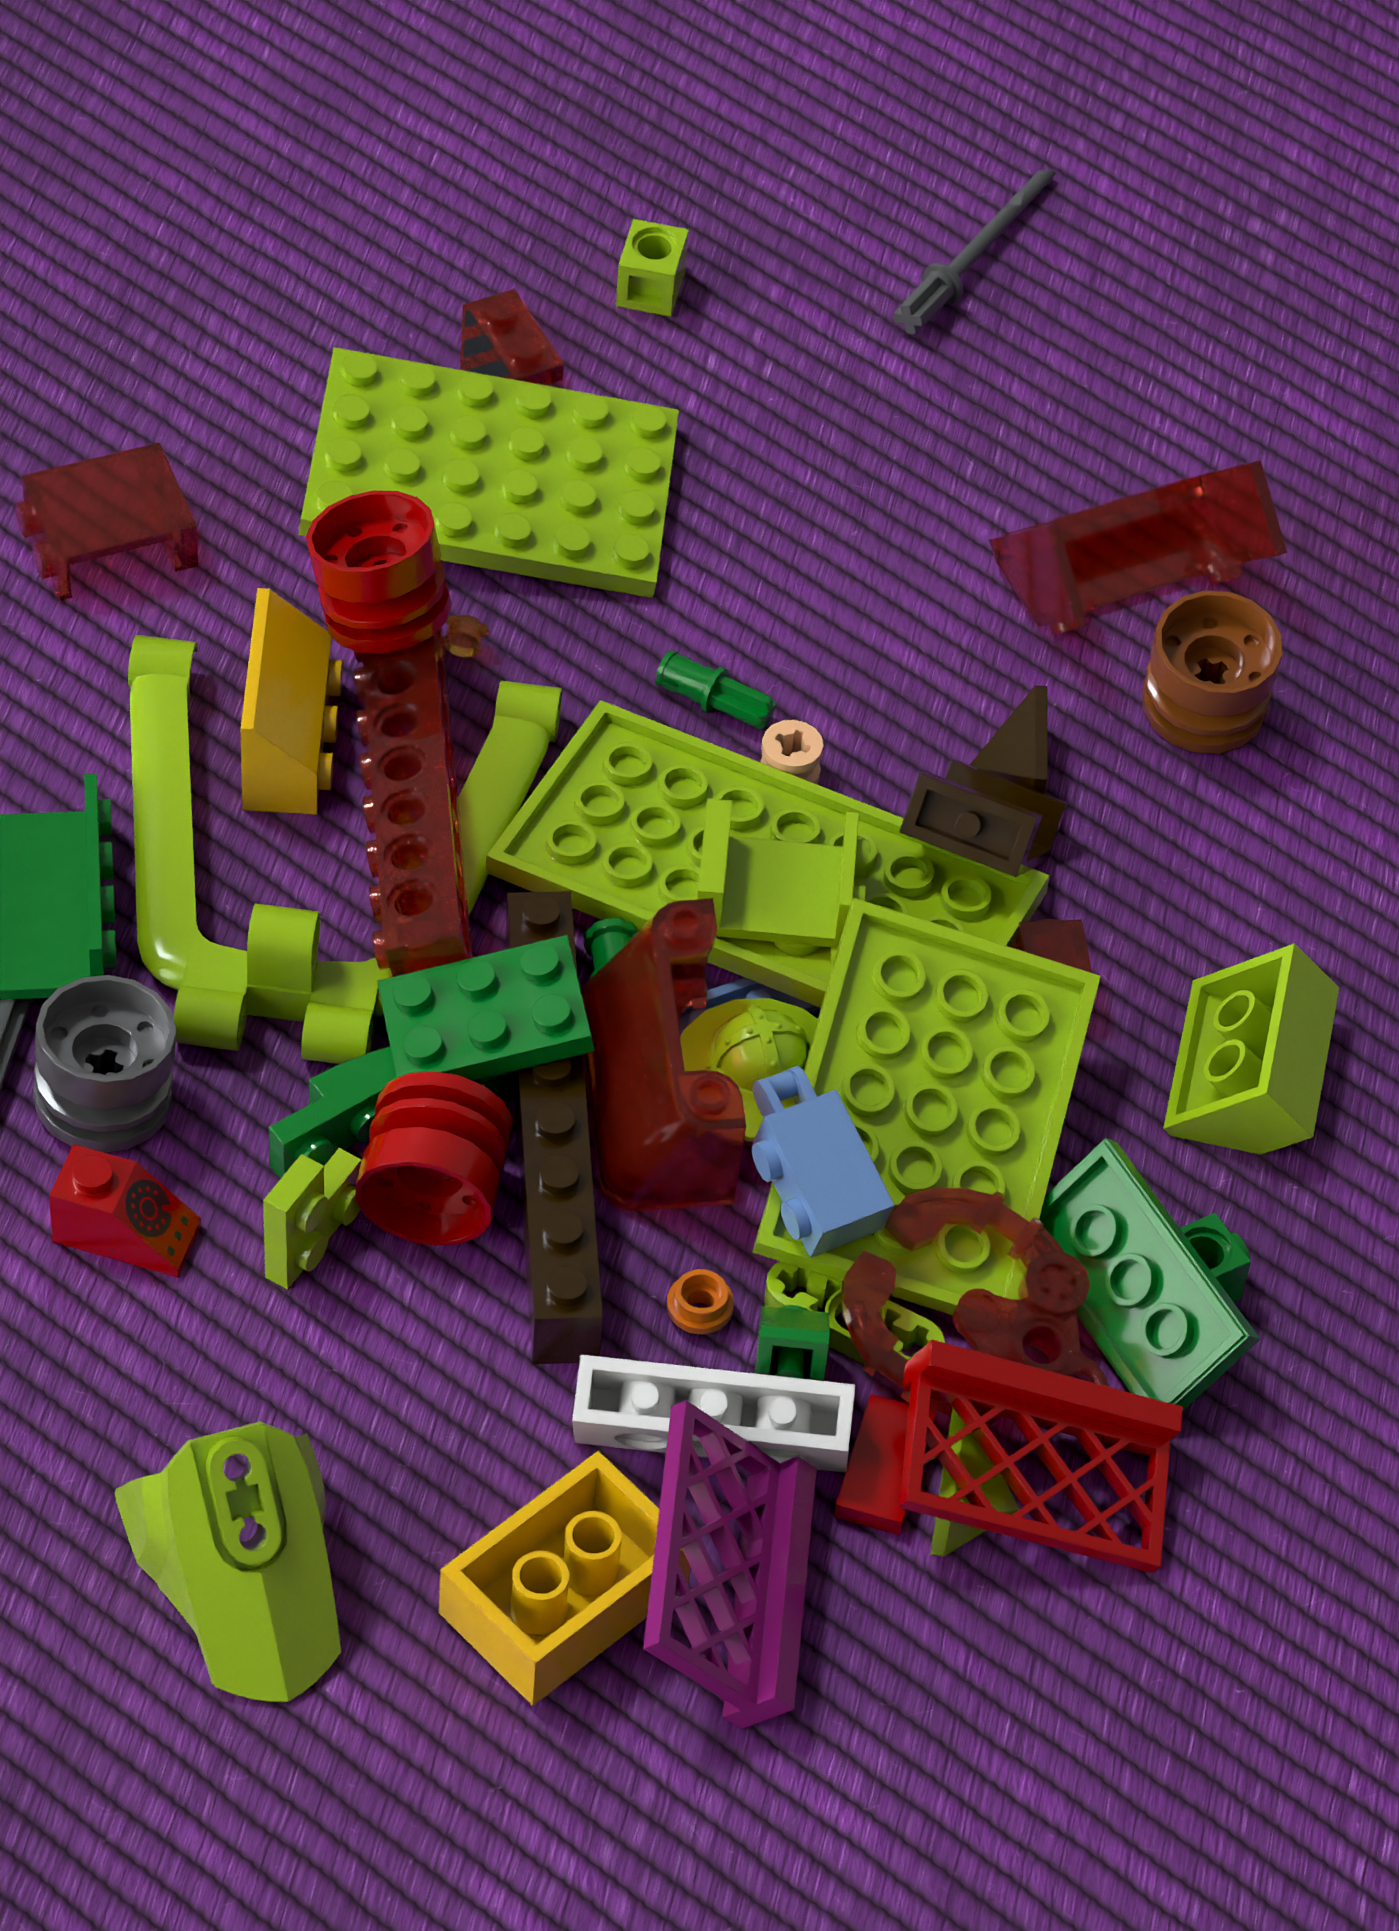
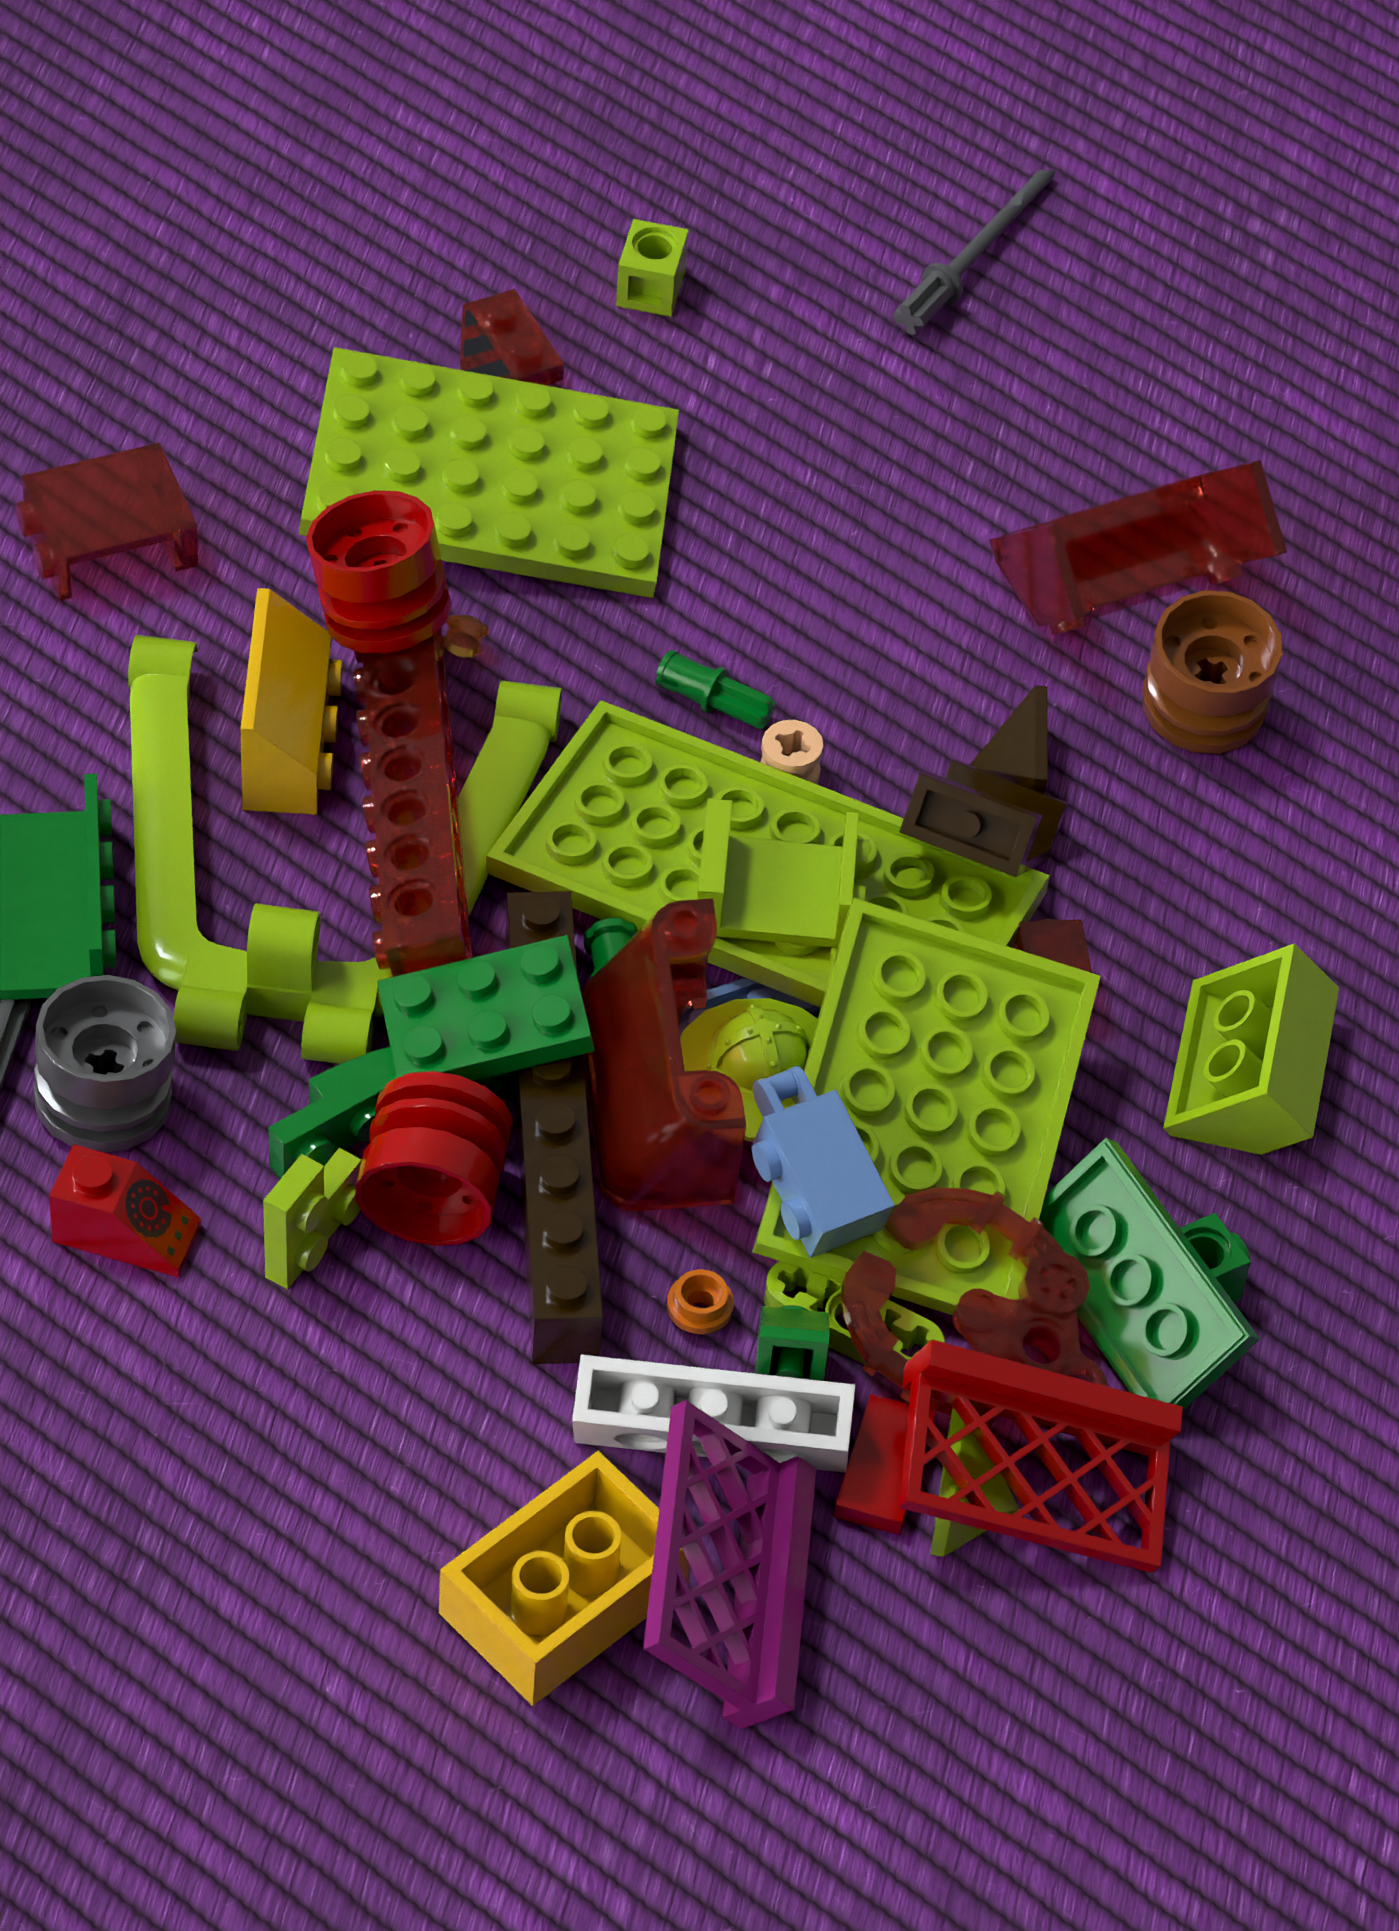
lime piece [115,1421,341,1702] -> none

